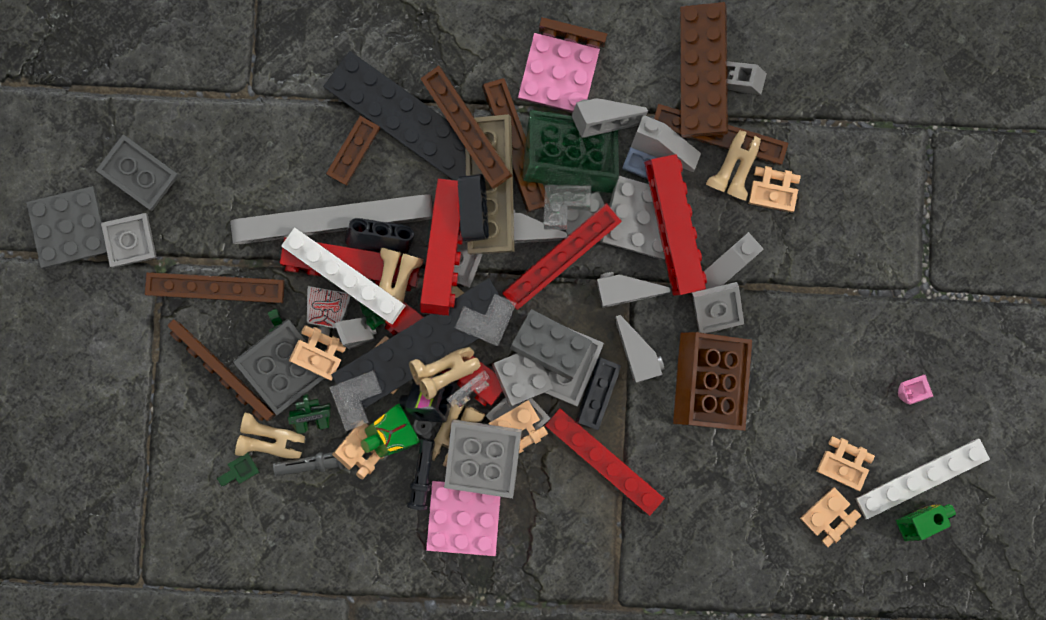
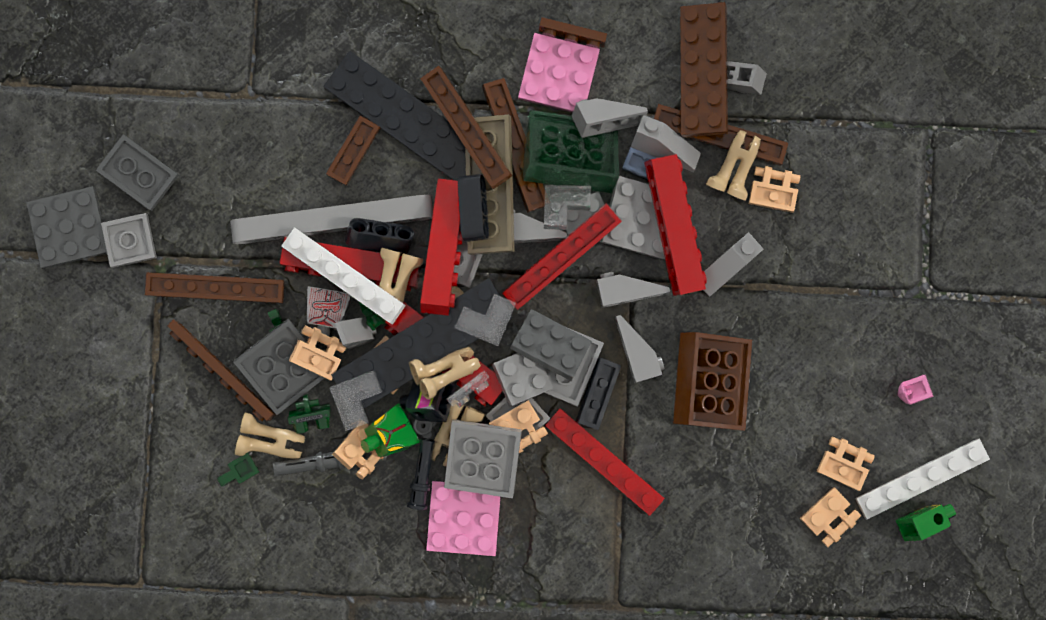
light grey plate [692,282,744,333] -> none

